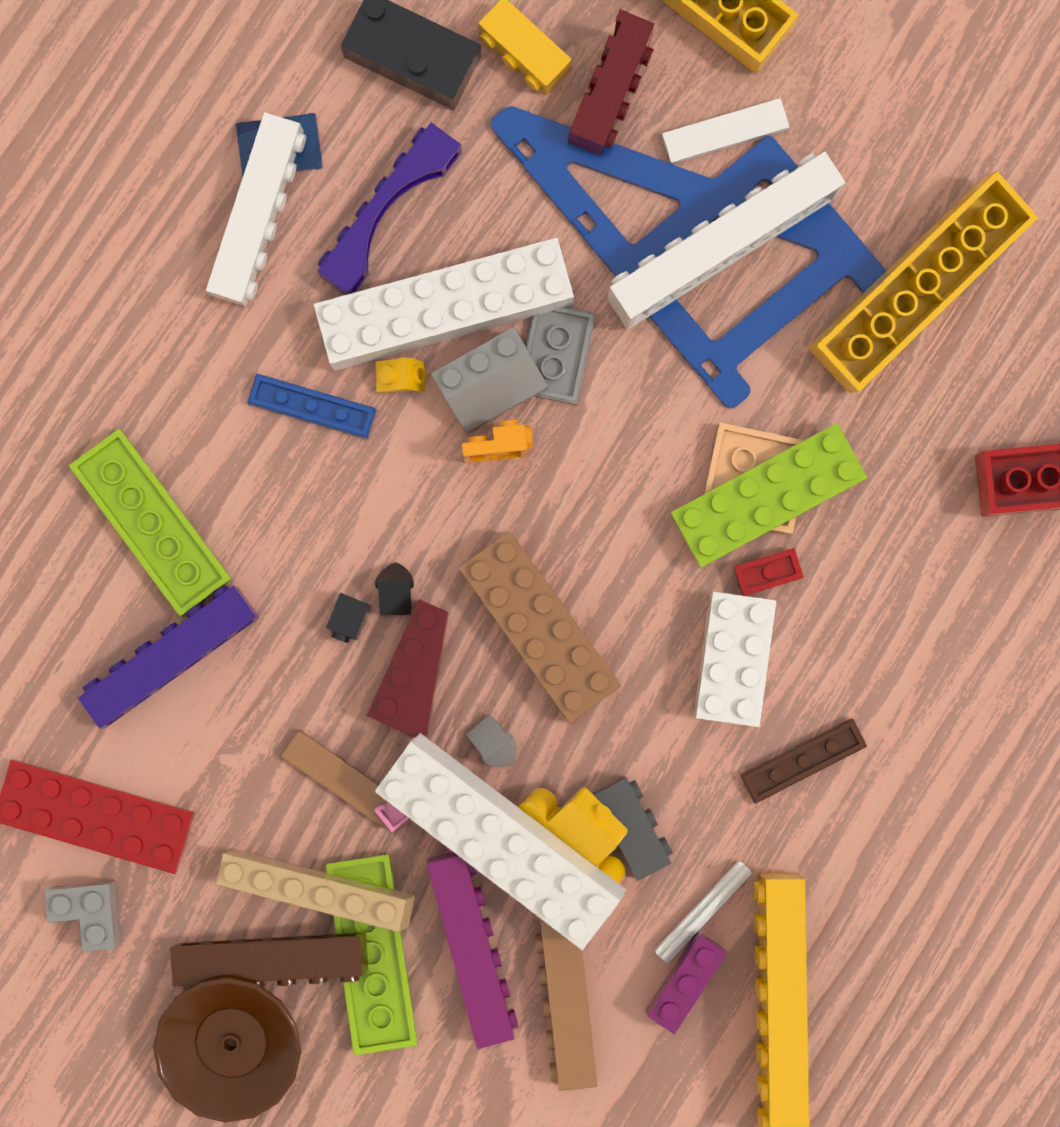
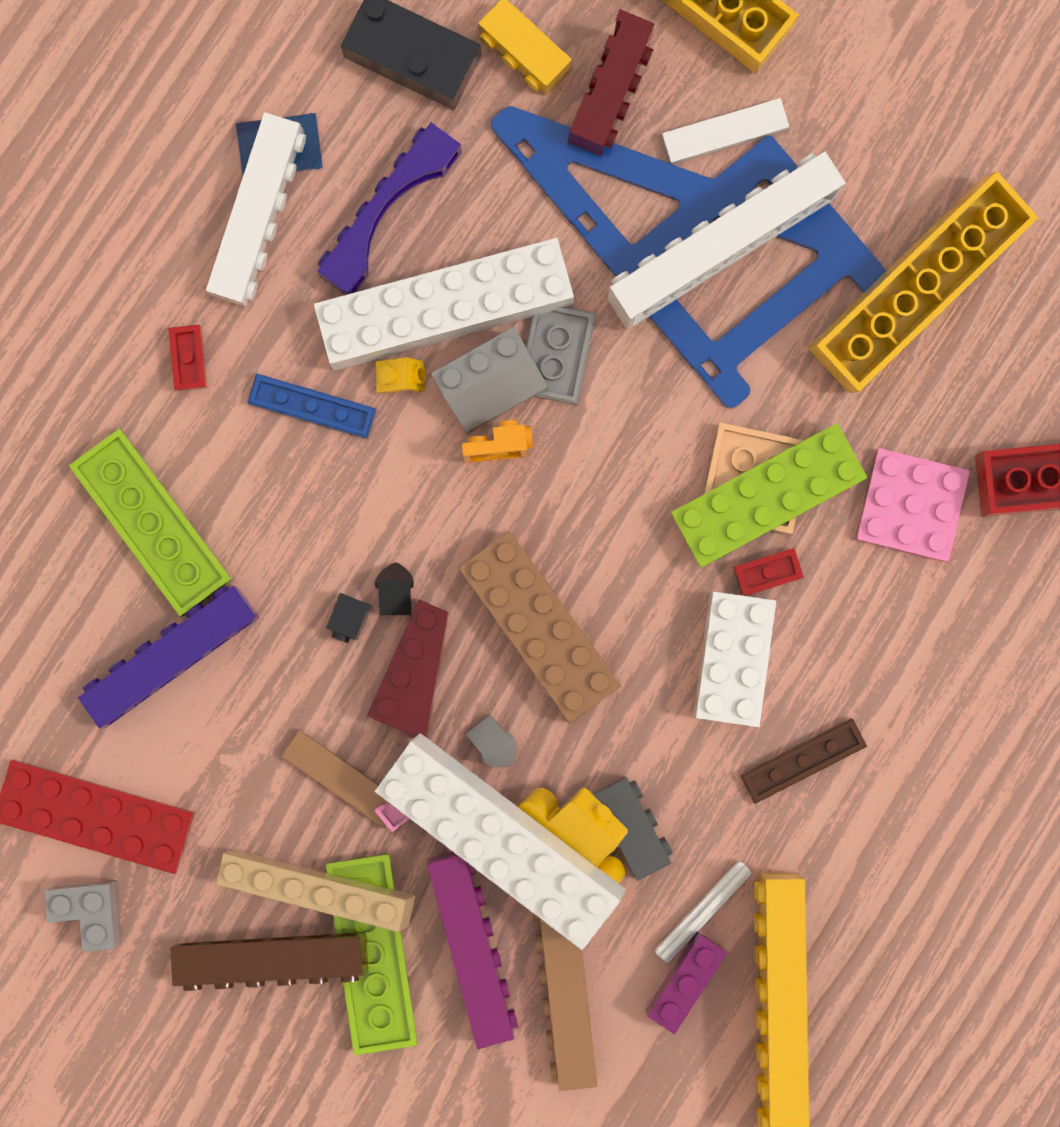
reddish brown dish [153,977,301,1123] -> none
none -> red plate [168,324,207,391]
none -> bright pink plate [855,448,970,562]

